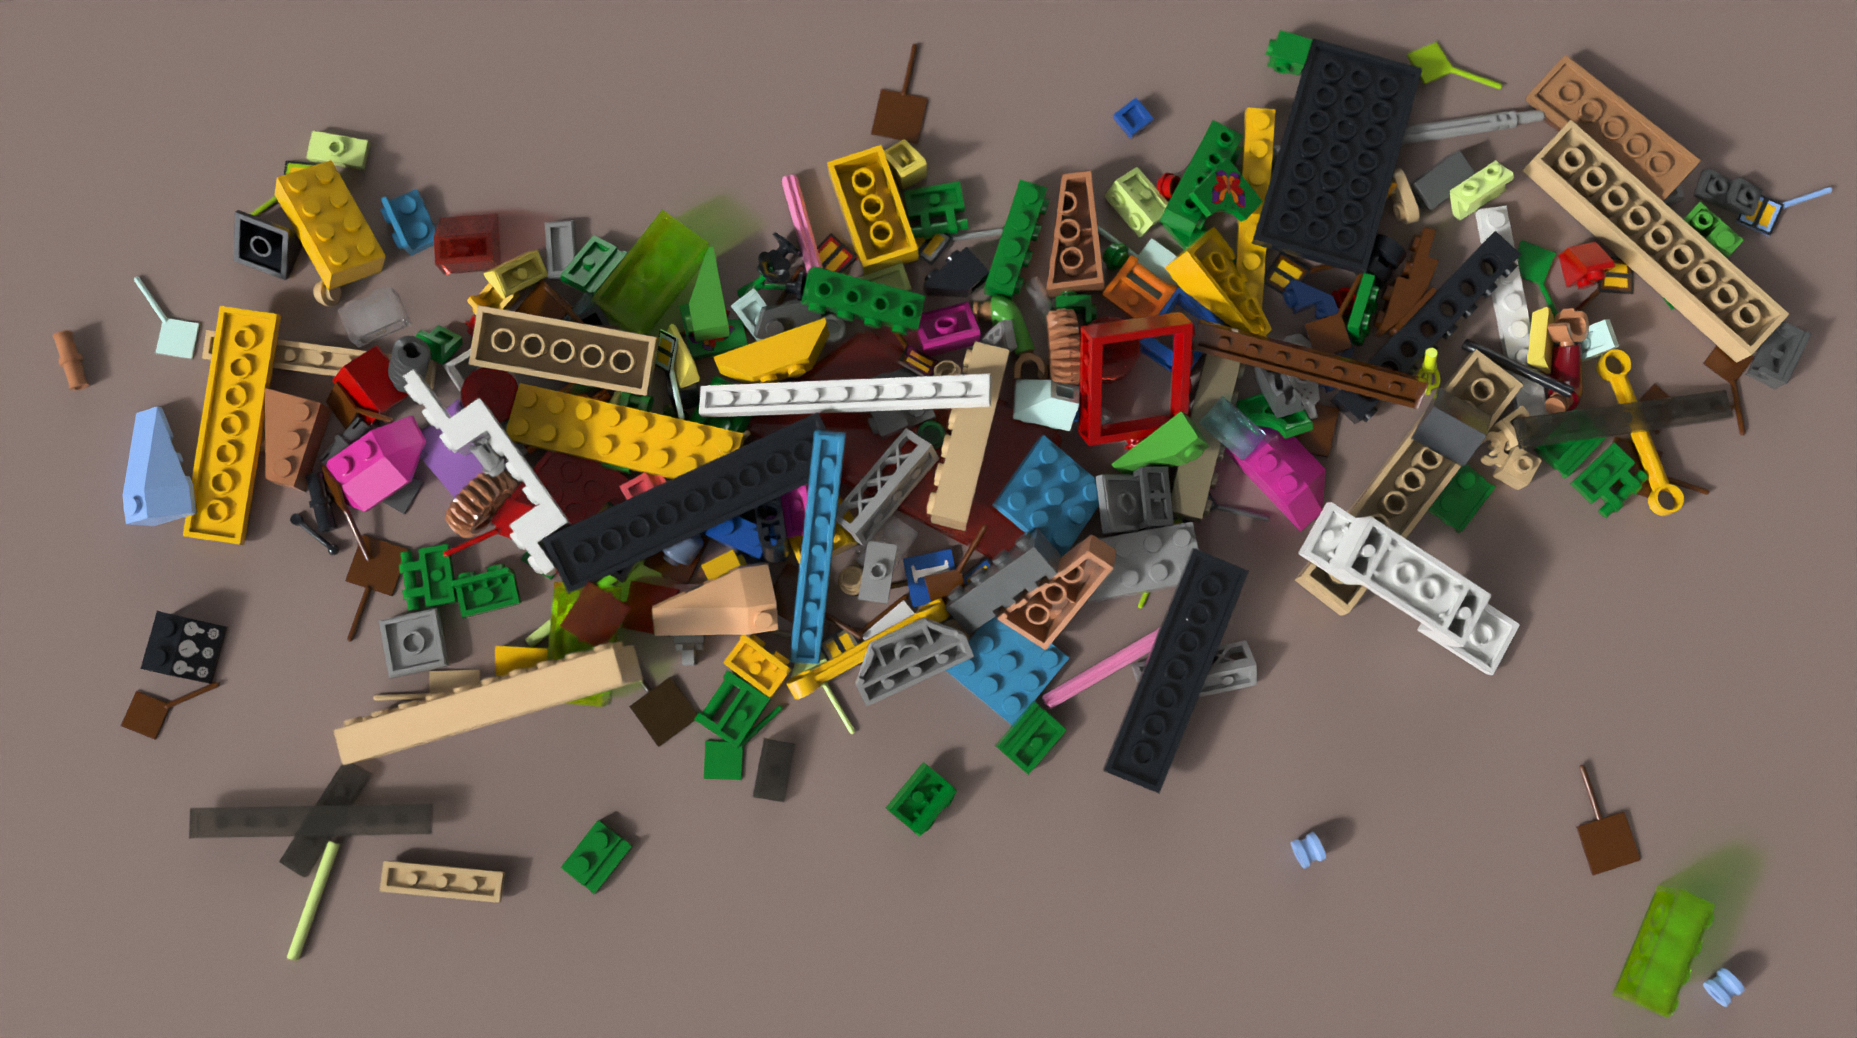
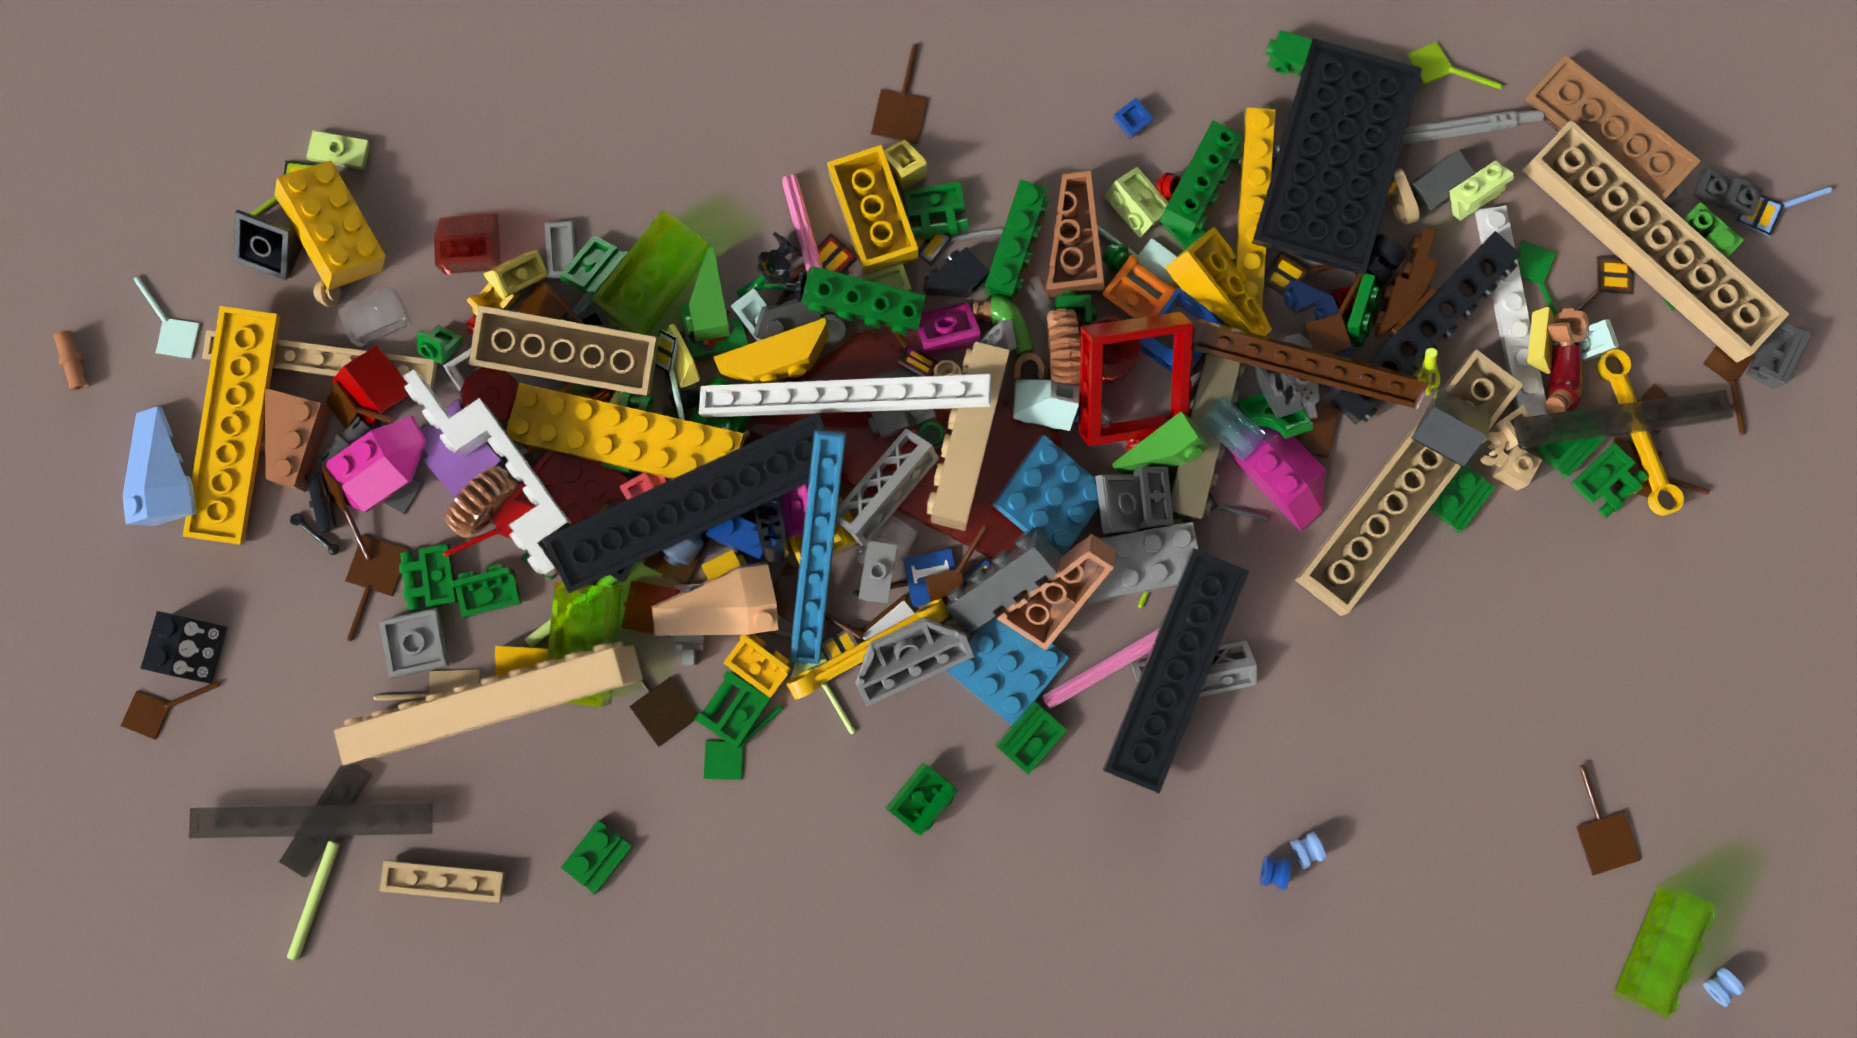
dark azure bracket [380,189,442,256] -> none
dark grey piece [388,336,431,392] -> none
light grey pin [469,437,505,477] -> none
clear red piece [560,581,631,647] -> none
clear smoke panel [752,738,796,803] -> none
tan plate [838,566,863,595] -> none
green tile [1189,157,1263,222] -> none
white bracket [1298,502,1520,675] -> none
black bar [1461,339,1575,398] -> none
red slope [1558,242,1615,289] -> none
none -> blue wheel [1260,855,1291,889]

